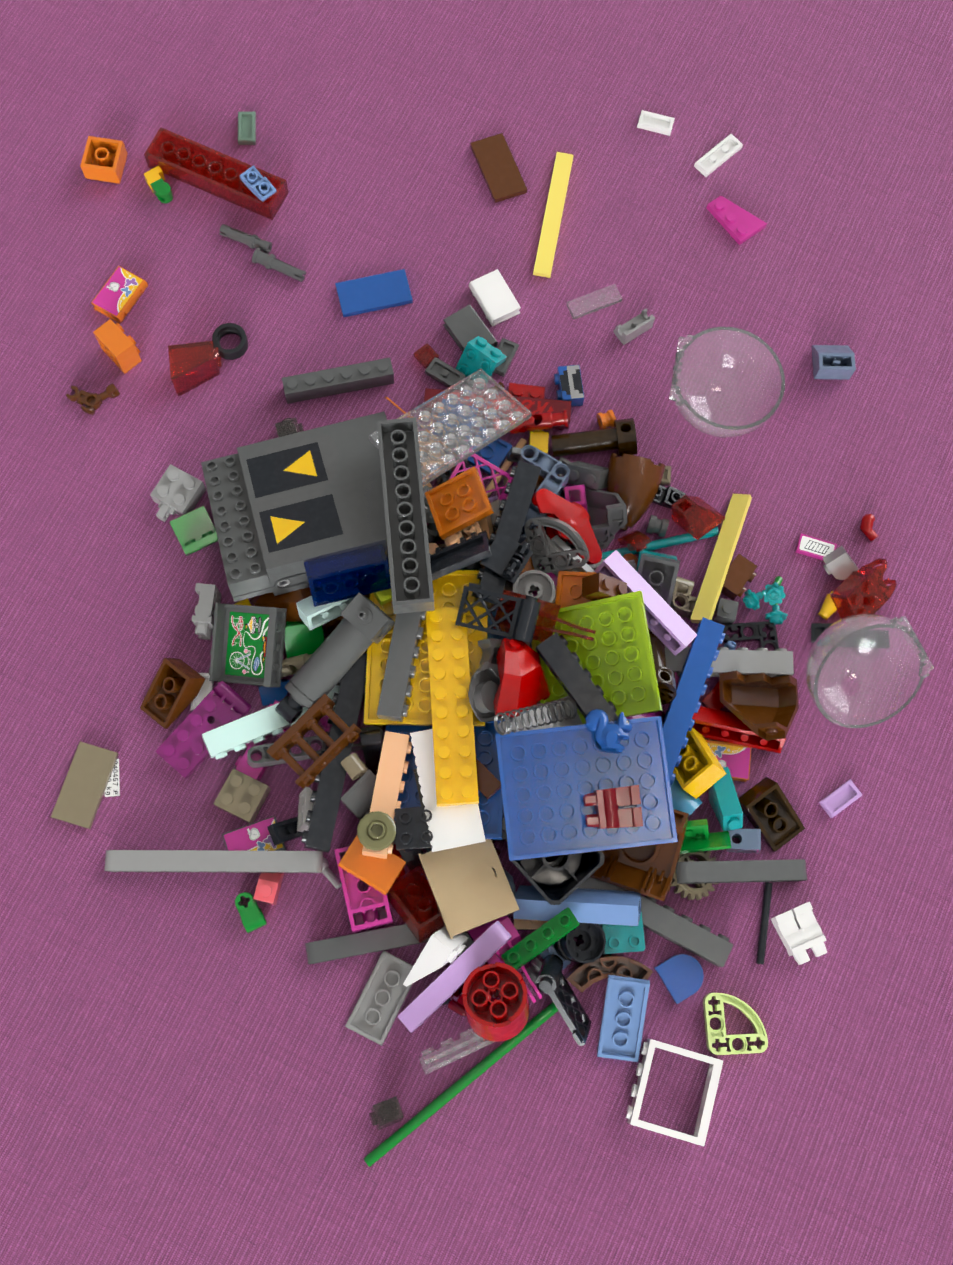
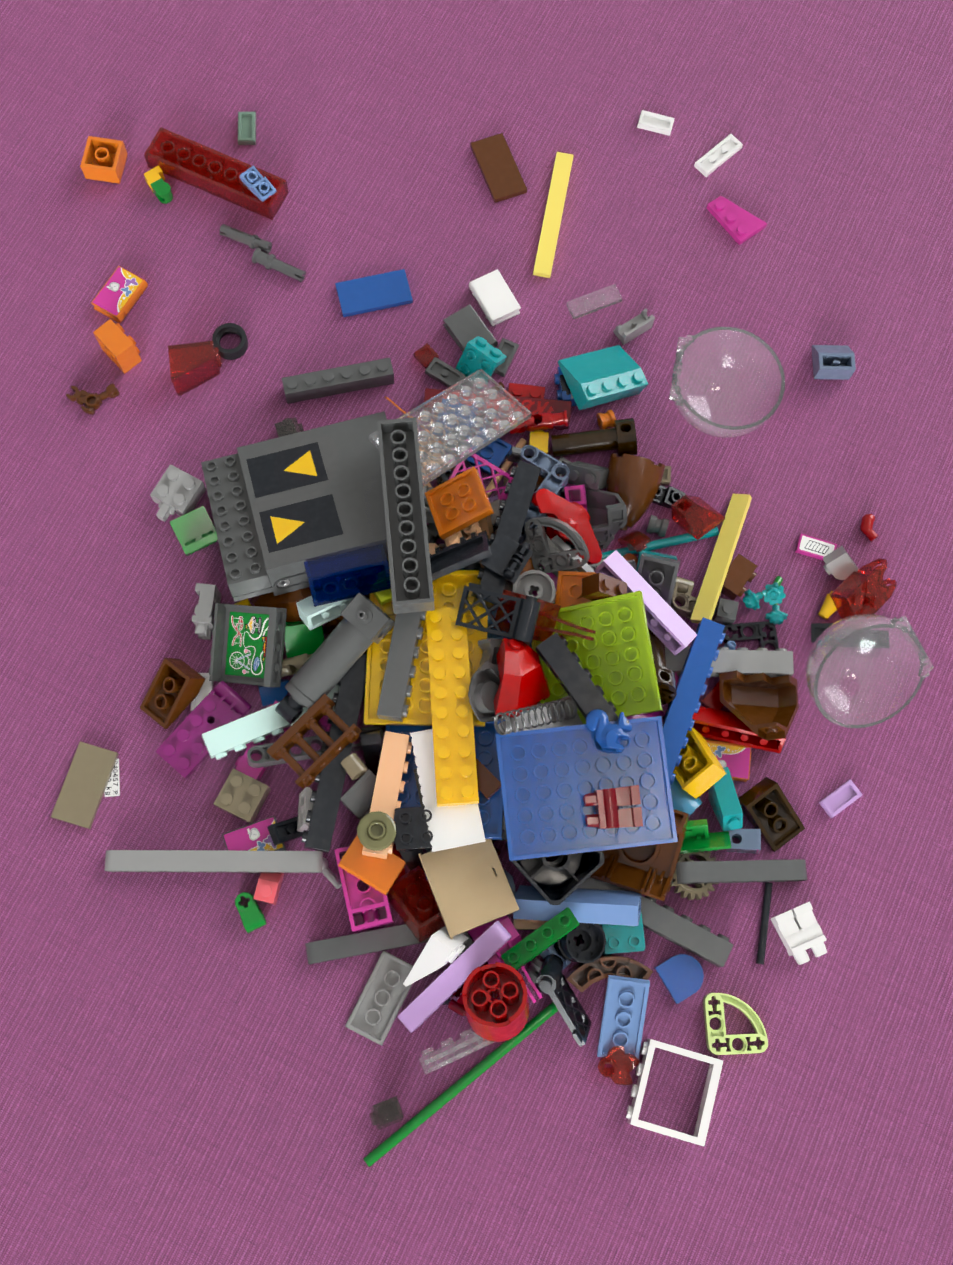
none -> teal slope [558,345,648,410]
none -> clear red plate [598,1045,640,1085]

